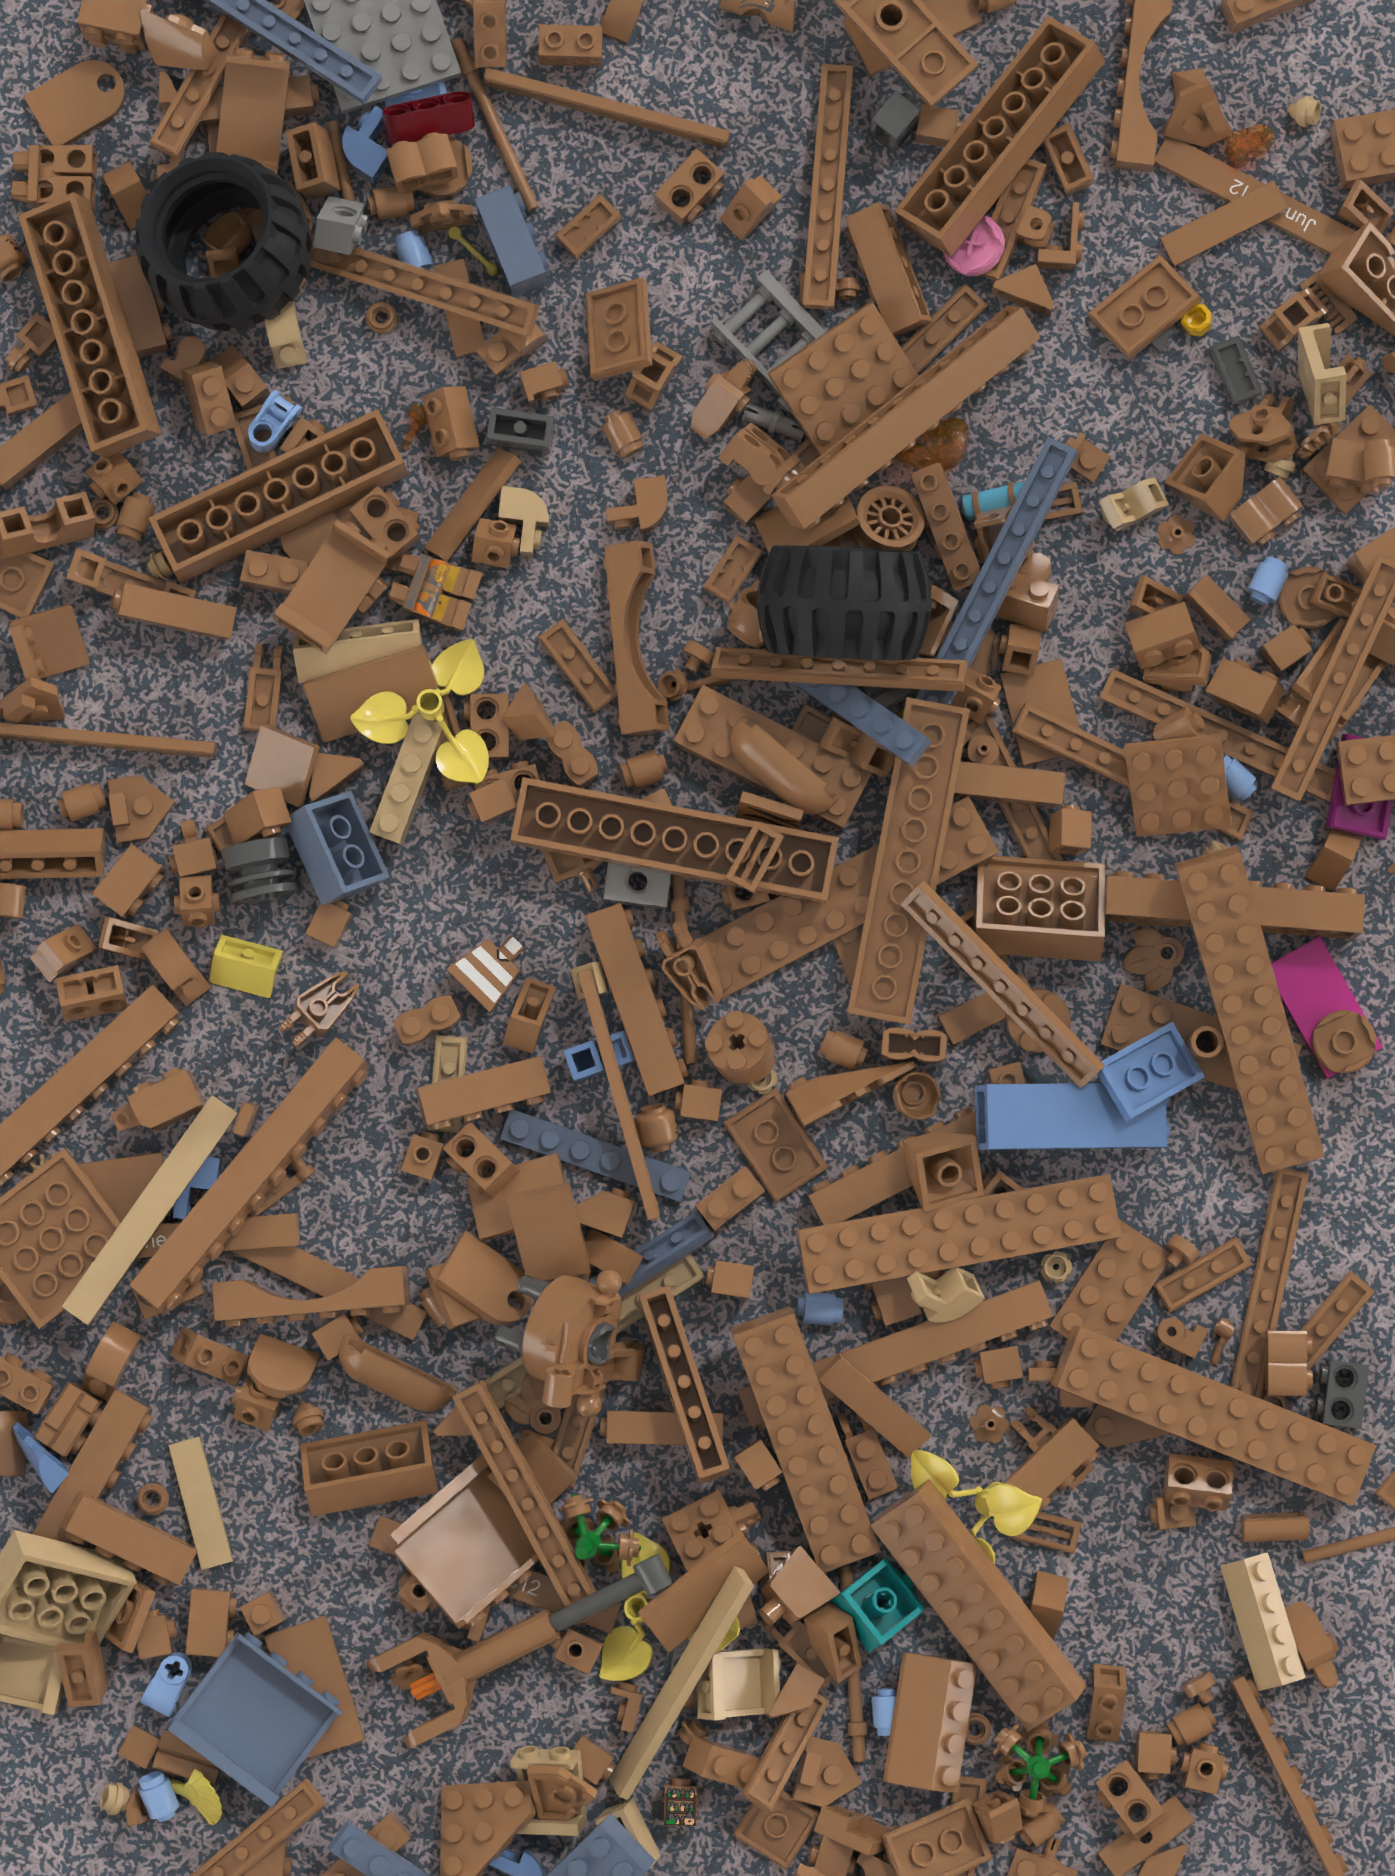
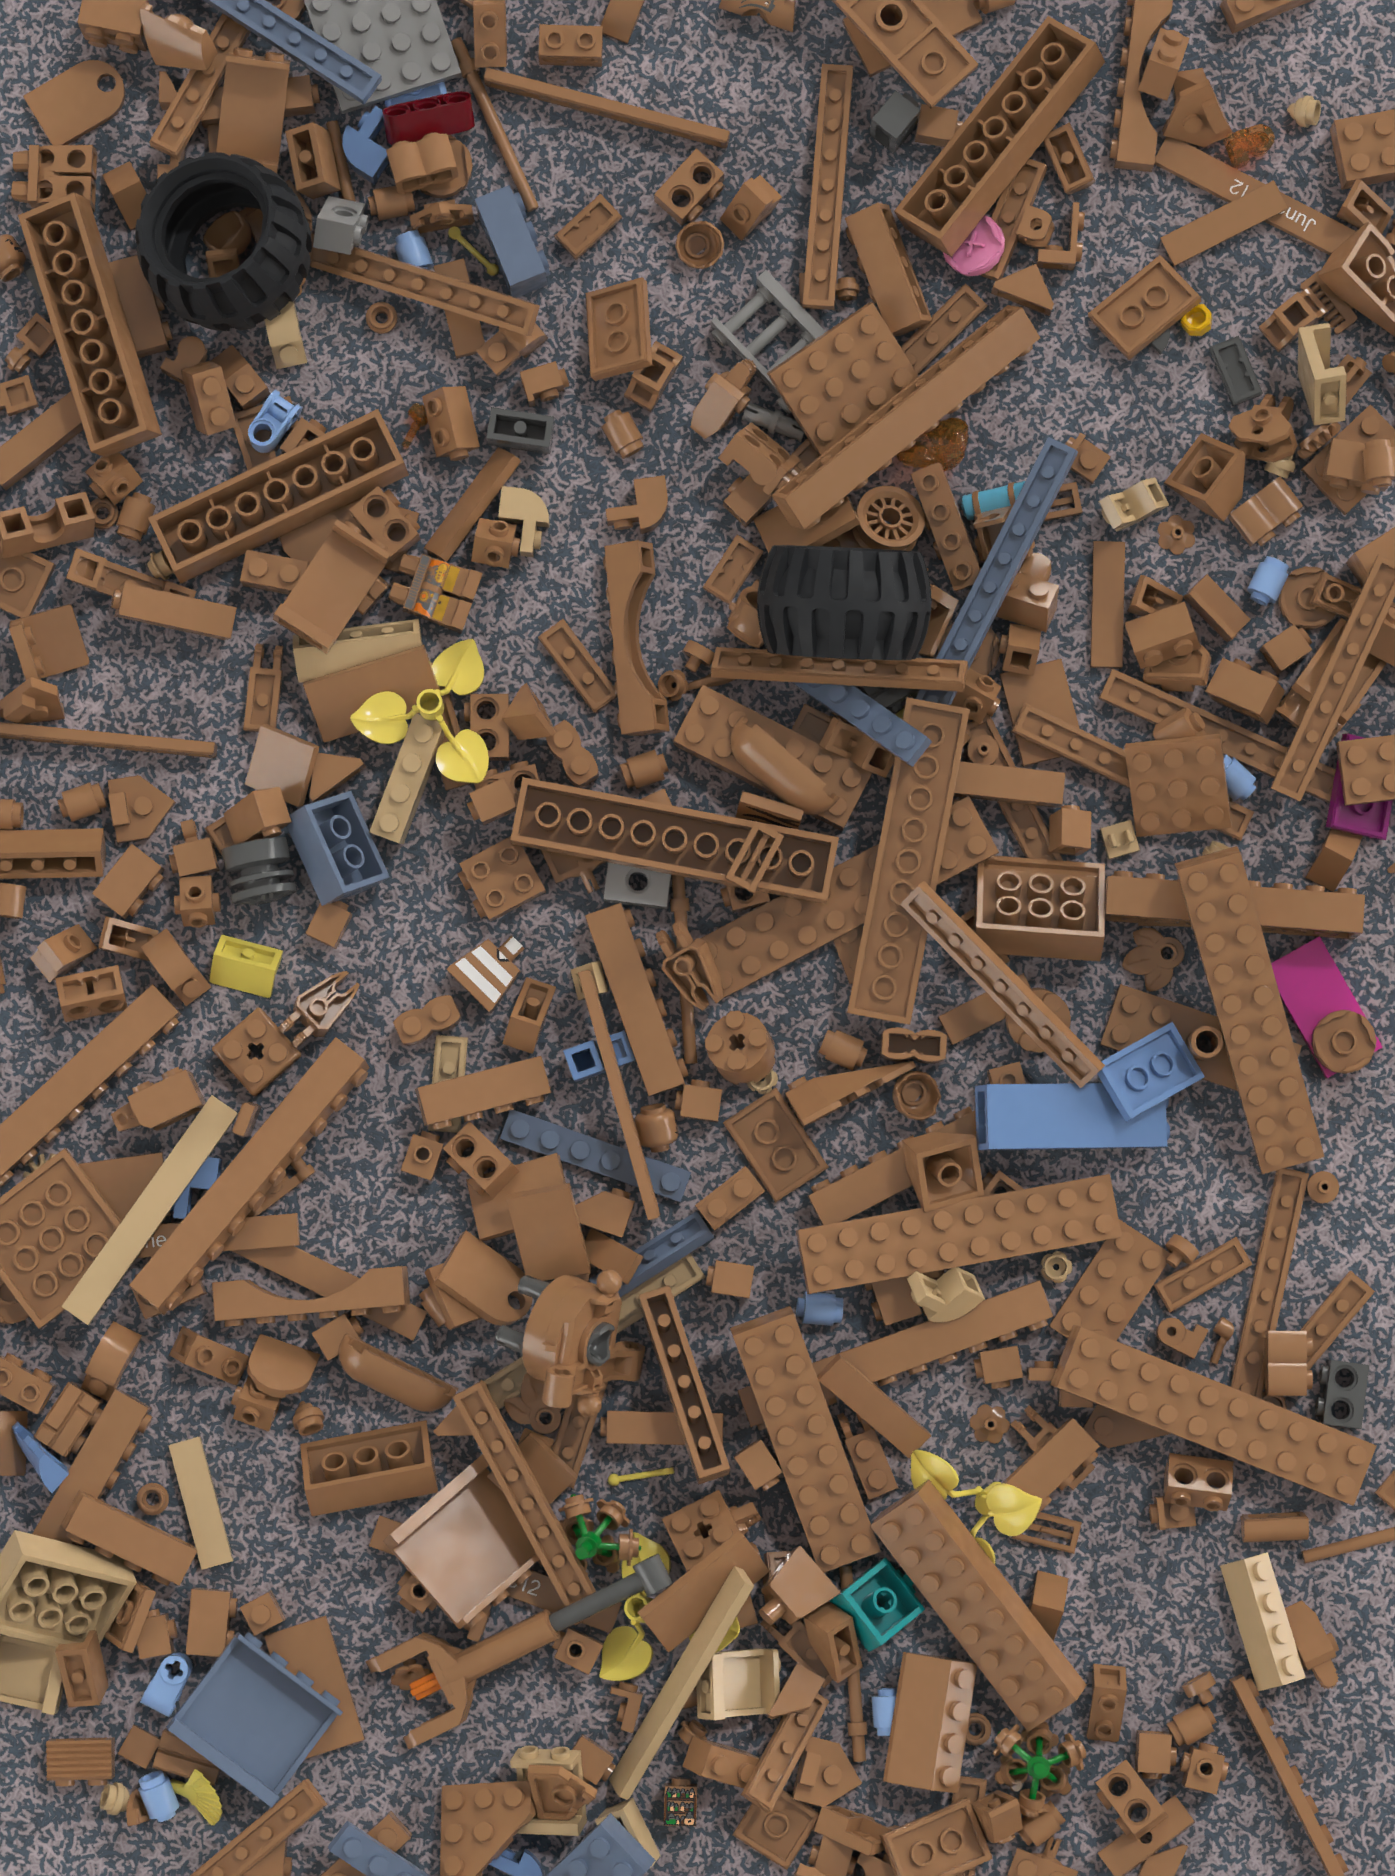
none -> medium nougat brick [46,1737,115,1786]
none -> medium nougat brick [212,1008,301,1096]
none -> medium nougat brick [457,836,546,922]
none -> light yellow hinge [608,1467,674,1486]
none -> medium nougat hair [675,221,724,269]
none -> medium nougat tile [1090,541,1125,669]
none -> tan tile [1100,820,1140,860]
none -> medium nougat brick [1138,27,1190,101]
none -> medium nougat tile [1306,1171,1339,1203]

